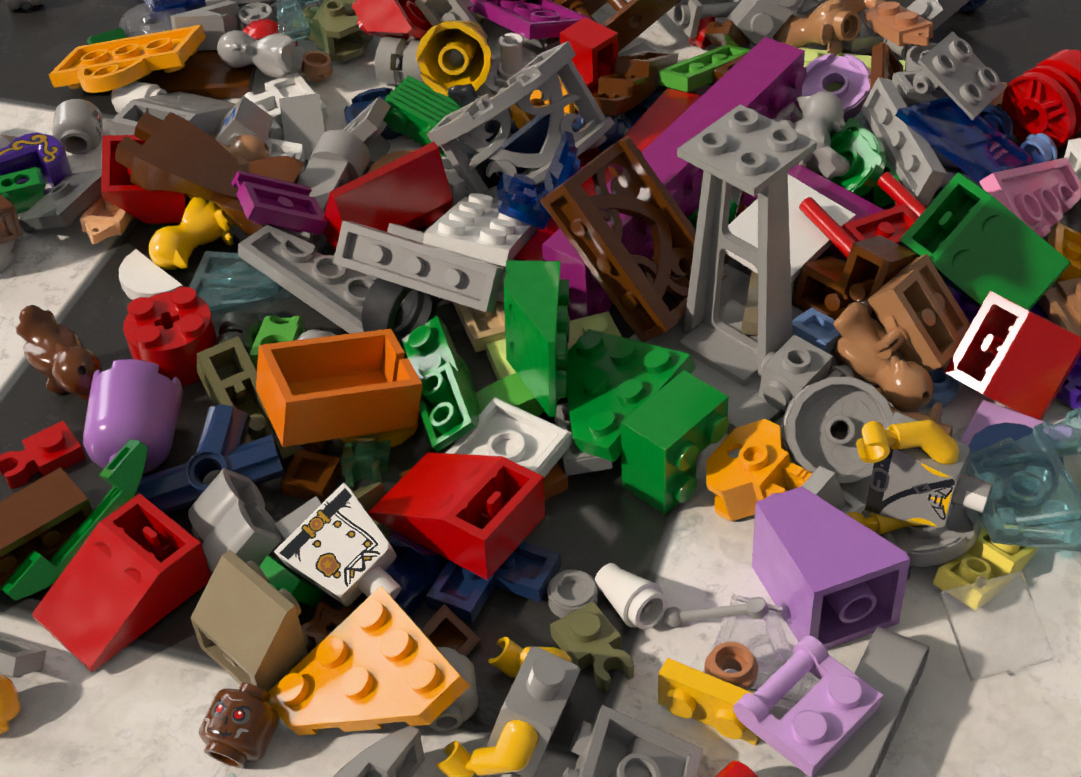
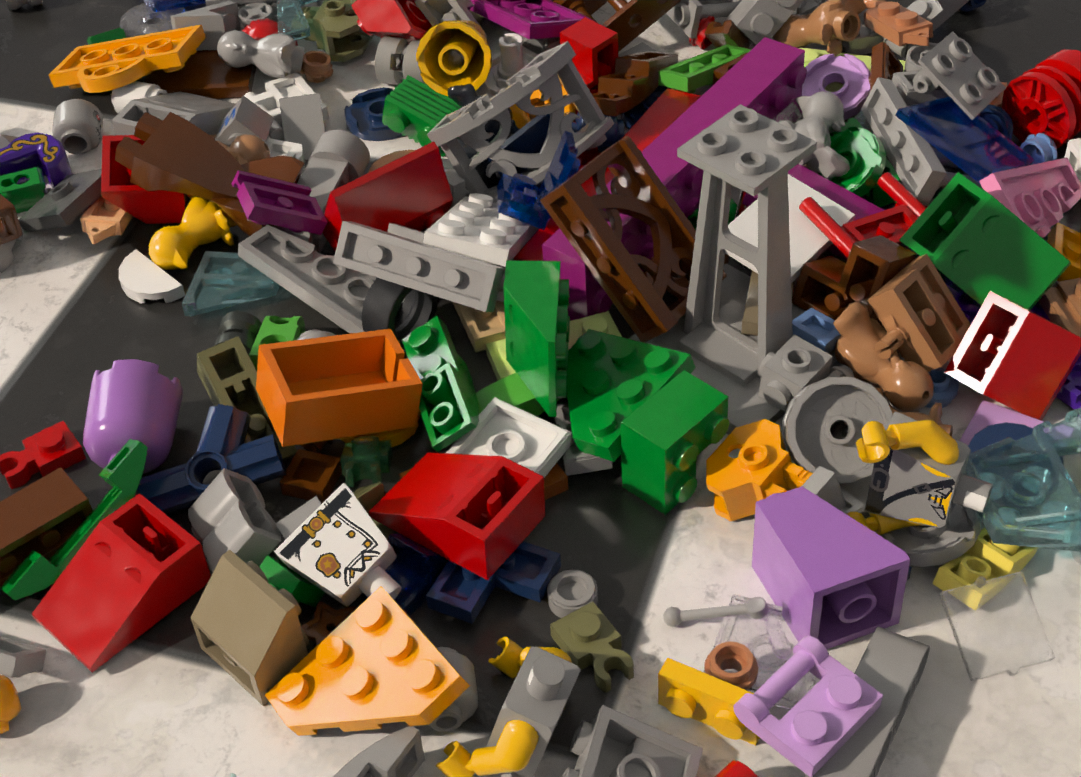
reddish brown animal [16,305,102,401] -> none
red brick [123,287,217,387] -> none
reddish brown head [199,683,280,769] -> none
light grey slope [343,97,391,167] -> none
reddish brown slope [420,604,481,656] -> none
white cone [595,563,667,630] -> none

